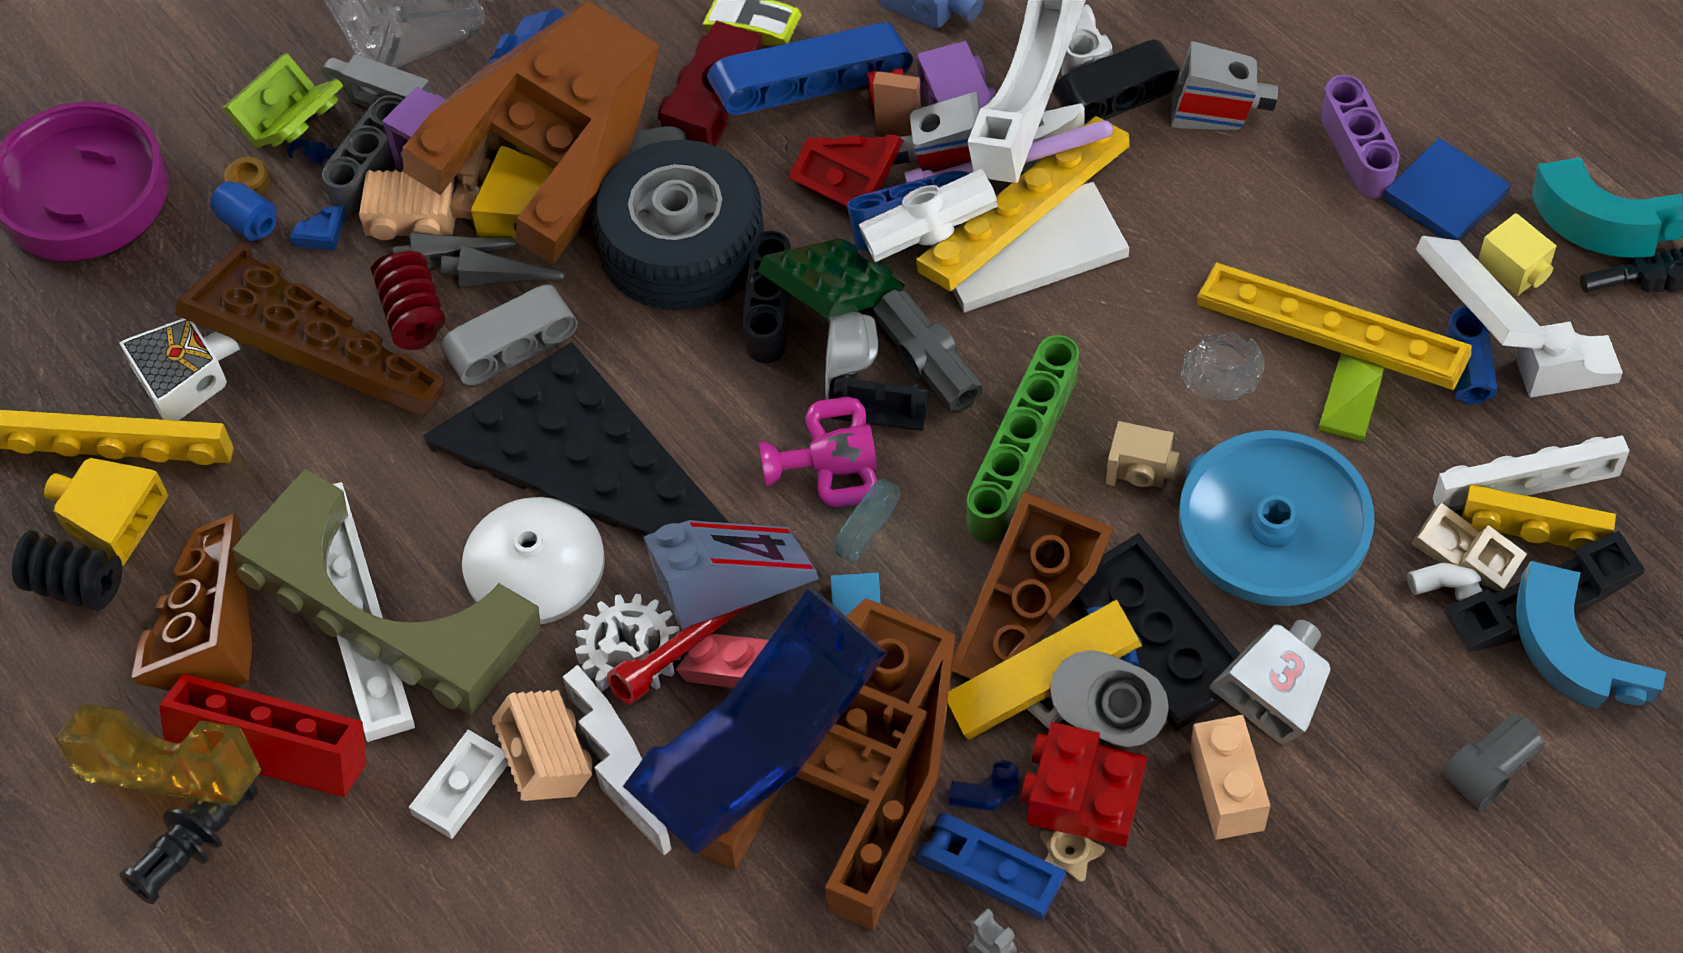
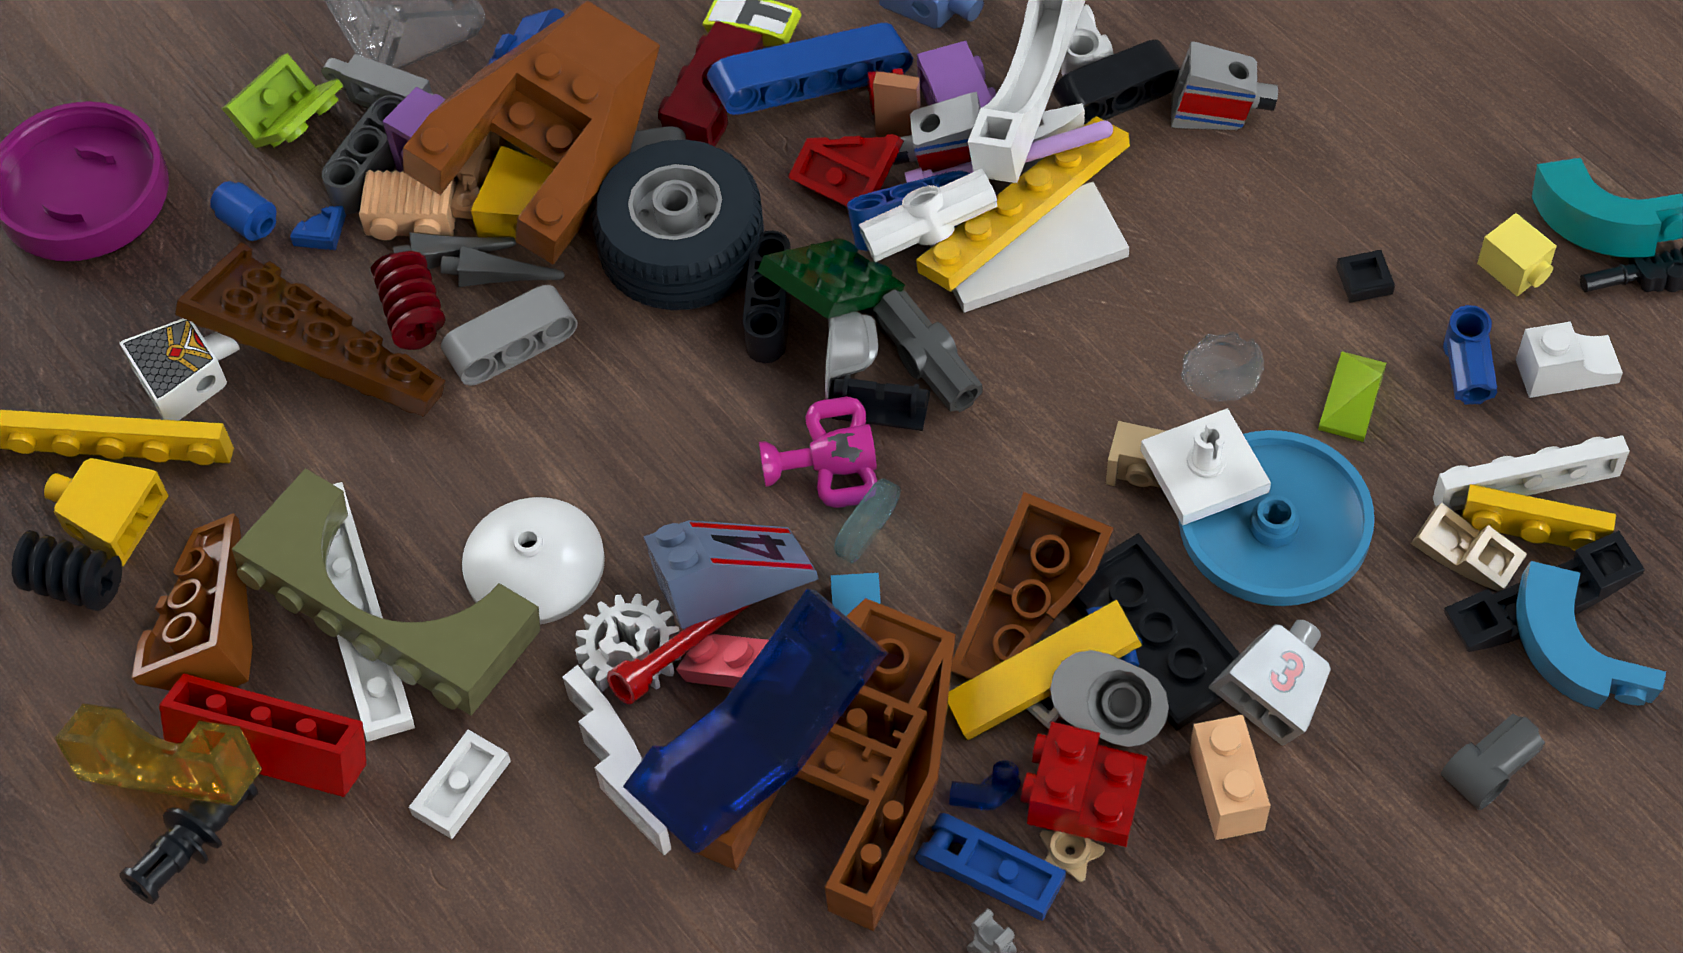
pearl gold tile [224,157,271,196] -> none
clear blue hand [286,139,337,163] -> none
black wing [423,342,729,536] -> none
light nougat brick [492,689,592,801] -> none
bright green beam [966,335,1079,542] -> none
yellow tile [1197,262,1472,390] -> none
medium lavender beam [1321,75,1400,199] -> none
blue tile [1383,138,1511,241] -> none
white arm [1407,563,1482,601] -> none
white tile [1416,236,1548,349] -> none
none -> white tile [1141,408,1271,526]
none -> black tile [1336,250,1395,303]

